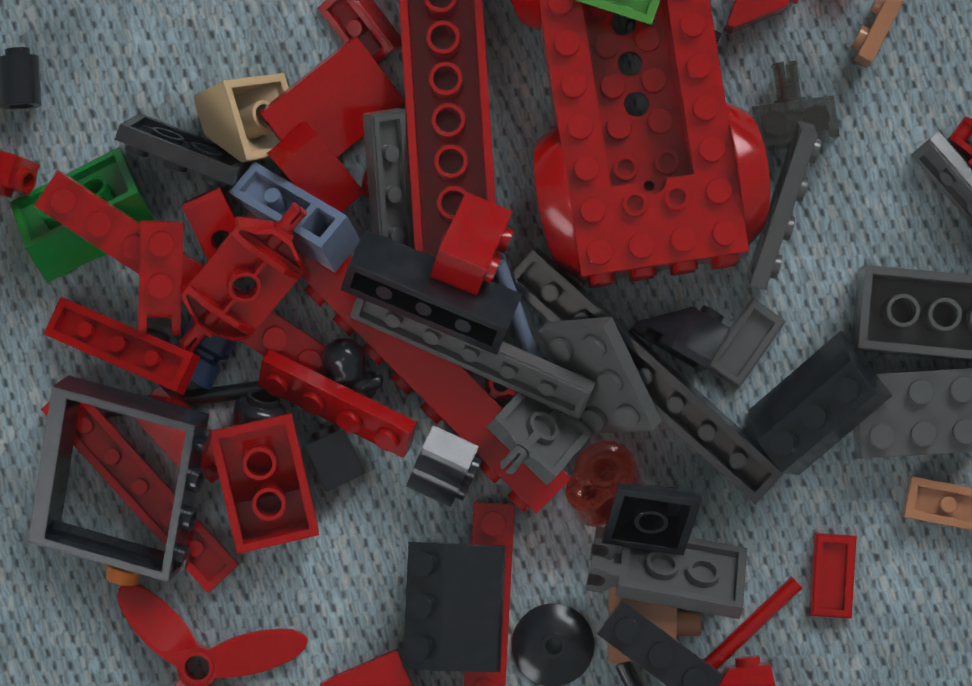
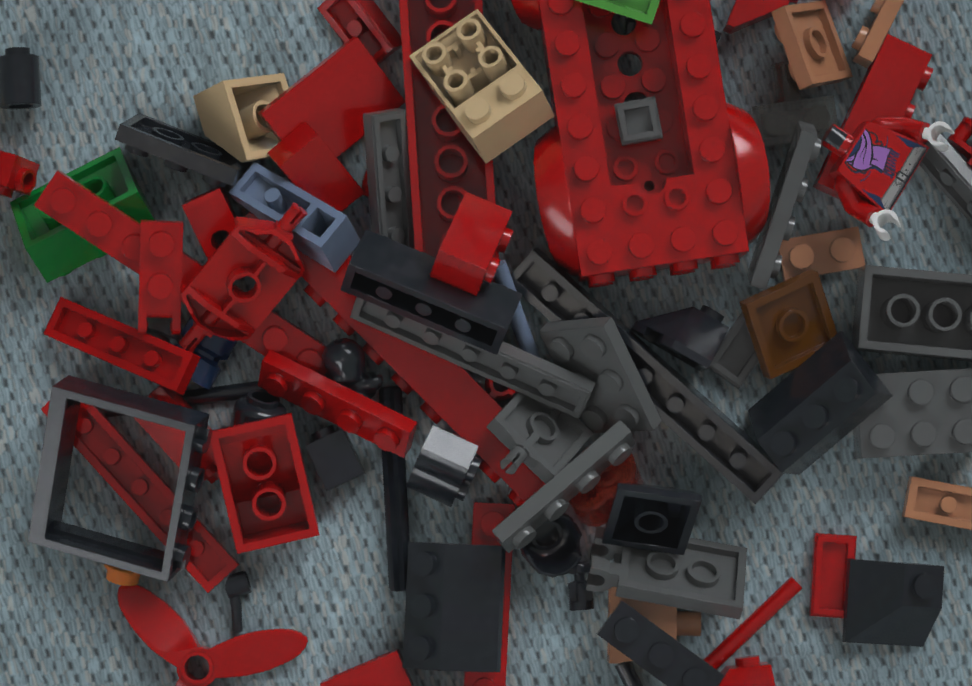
black dish [512,603,594,686] -> none
none -> black hand [225,571,252,632]
none -> black axle [379,386,410,592]
none -> tan slope [409,9,555,164]
none -> dark grey plate [492,420,635,553]
none -> black hair [520,512,582,578]
none -> black piece [568,561,594,611]
none -> dark grey tile [614,96,663,146]
none -> reddish brown plate [739,269,837,380]
none -> nougat plate [771,0,853,90]
none -> nougat plate [778,226,865,281]
none -> red brick [813,34,933,199]
none -> torso [821,117,955,241]
none -> black slope [842,559,944,647]

